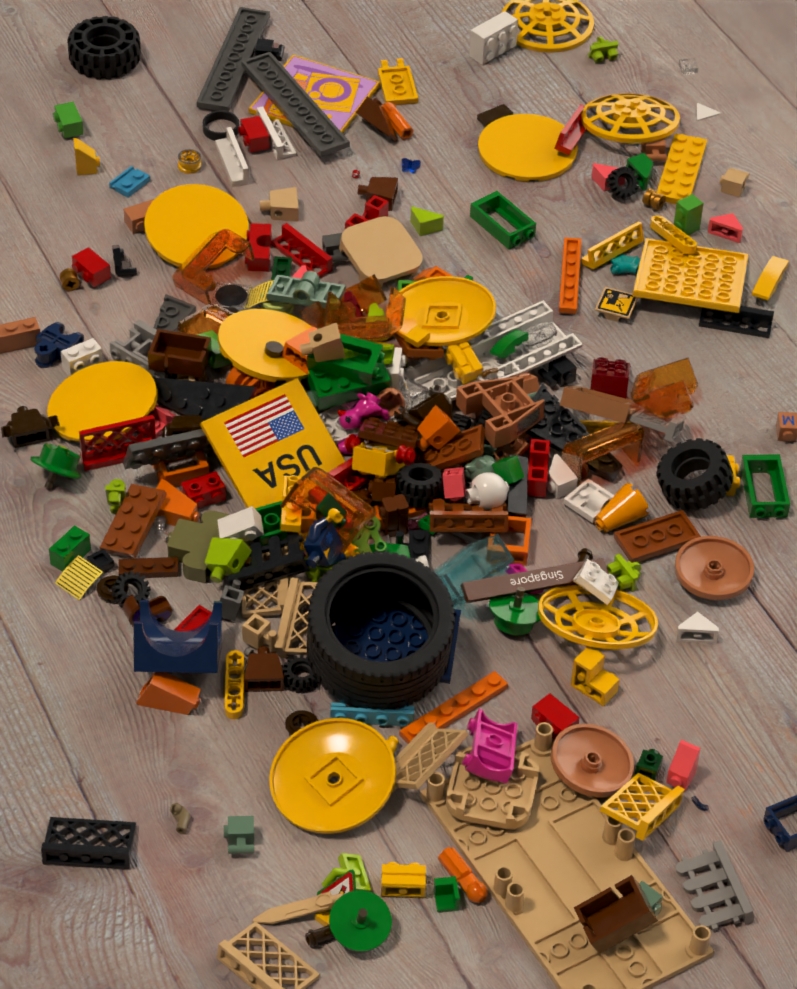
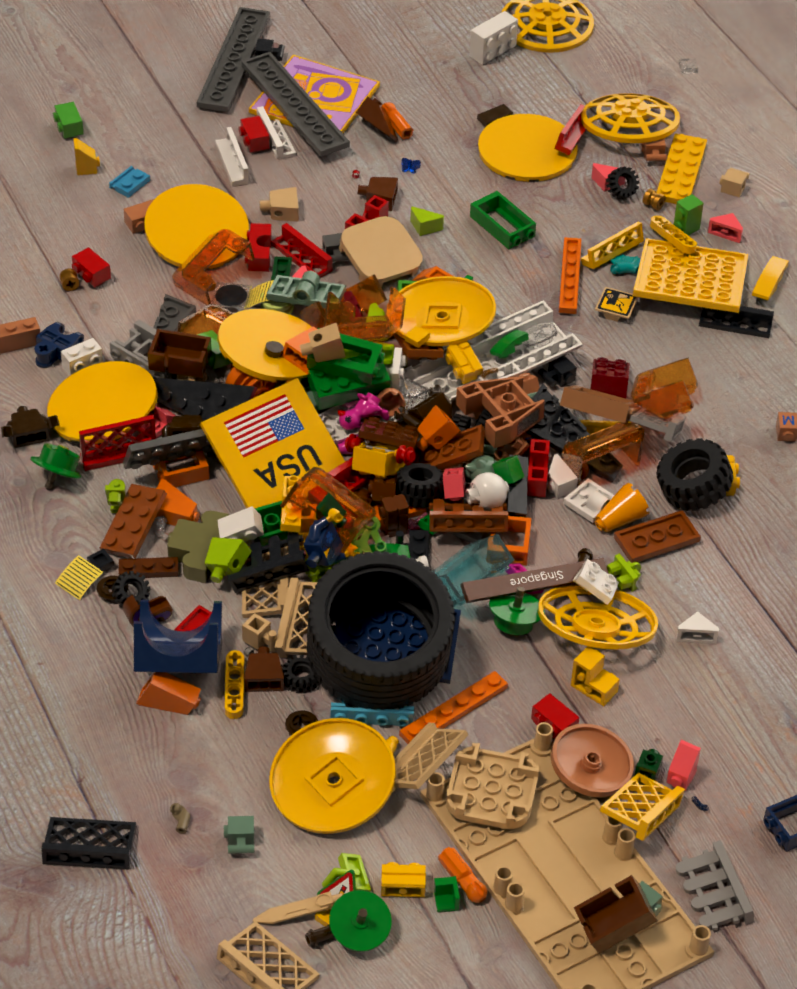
green brick [49,525,91,572] -> none
black tyre [67,16,141,79] -> none
black plate [112,245,137,276] -> none
yellow wheel [178,149,201,174] -> none
red brick [181,471,226,509] -> none
black tyre [203,111,239,141] -> none
dark grey brick [220,579,244,621] -> none
yellow tile [378,58,418,105] -> none
dark pink piece [462,708,517,783] -> none
lime hips [587,36,619,63] -> none
green slope [626,153,653,191] -> none
nougat dish [675,536,754,600] -> none
white sticker [697,103,720,120] -> none
green piece [740,454,790,518] -> none

